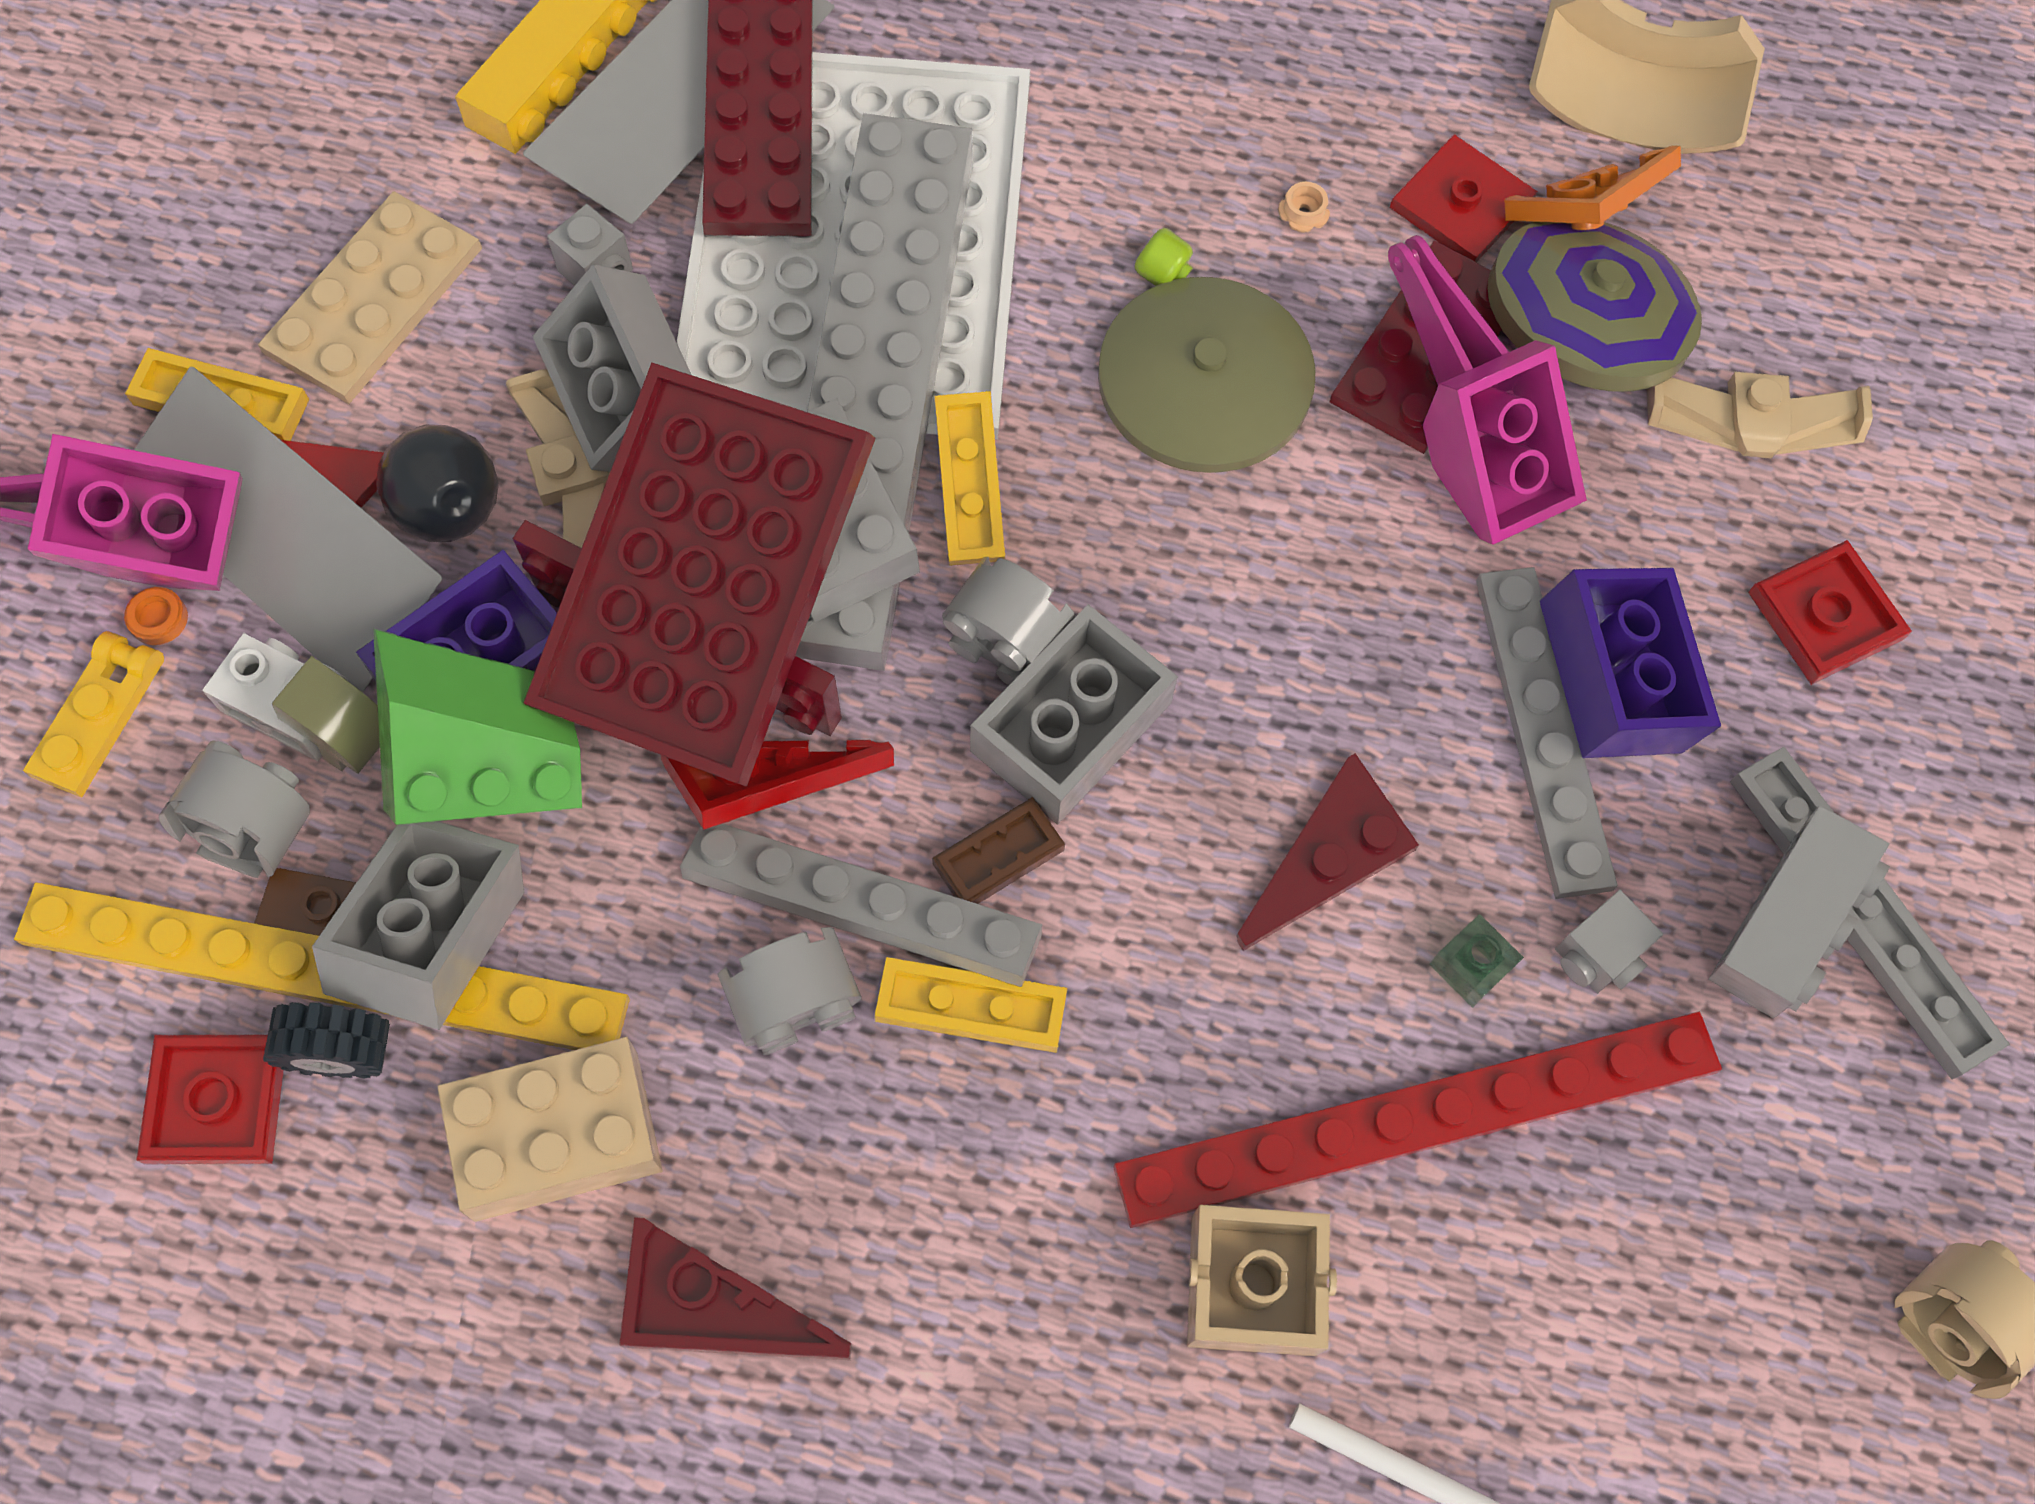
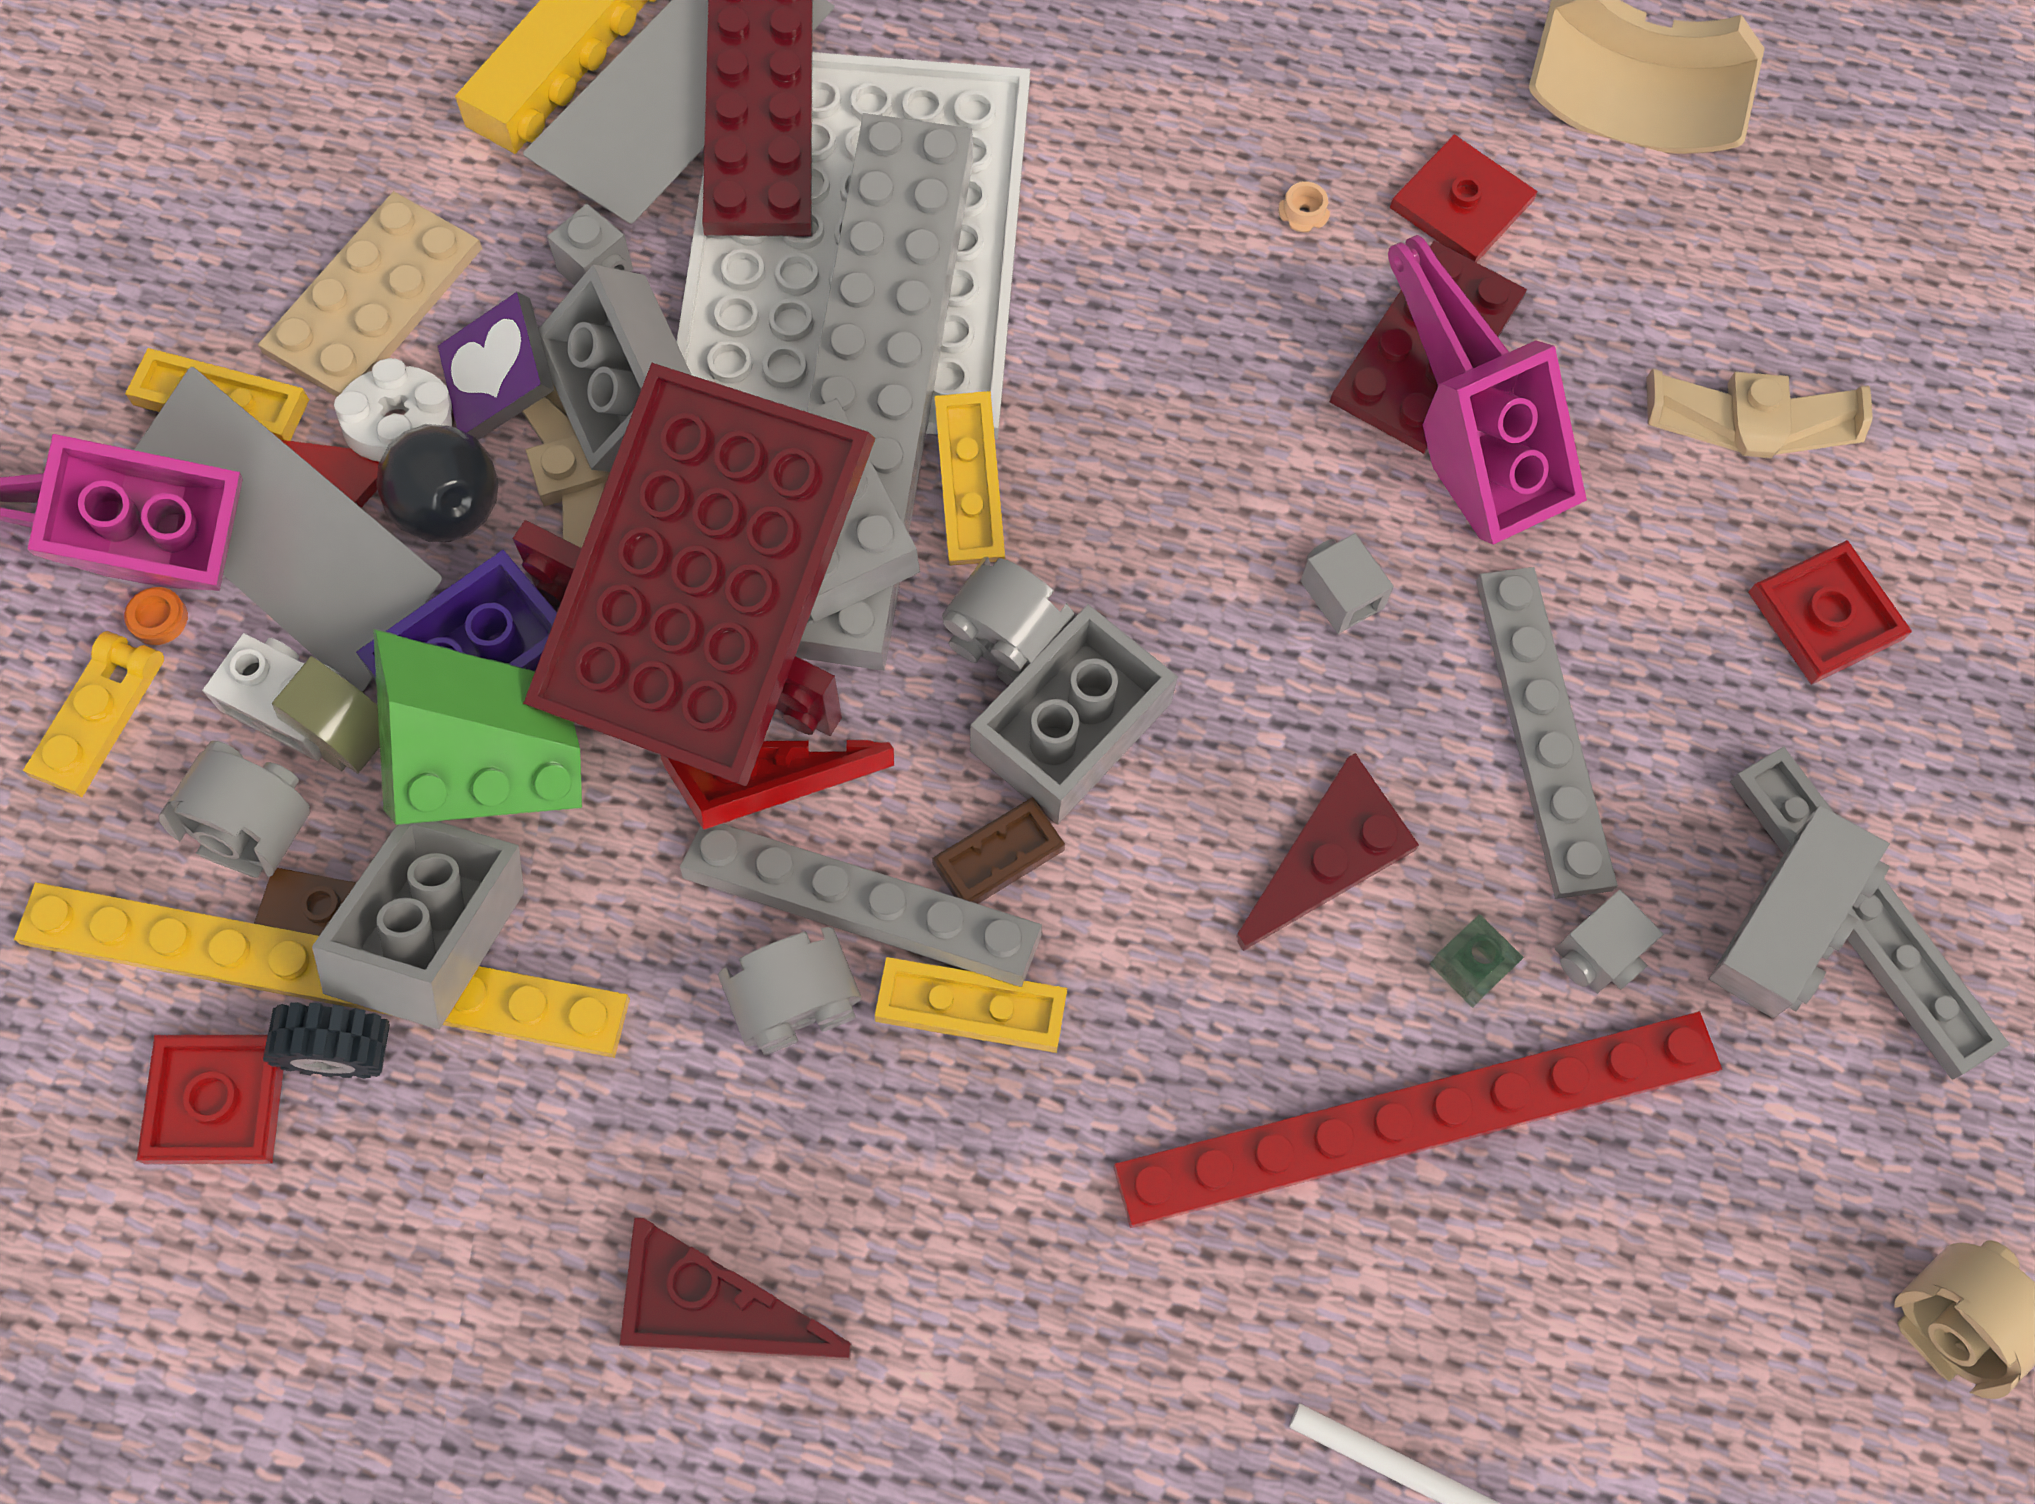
tan brick [437,1037,663,1222] -> none
olive dish [1098,277,1316,473] -> none
lime piece [1134,228,1193,286] -> none
tan brick [1187,1205,1337,1356] -> none
dish [1488,222,1702,392] -> none
orange wing [1504,146,1681,230] -> none
dark purple brick [1539,568,1721,758] -> none
none -> white plate [334,358,453,462]
none -> tile [437,292,554,440]
none -> light grey brick [1300,533,1394,634]

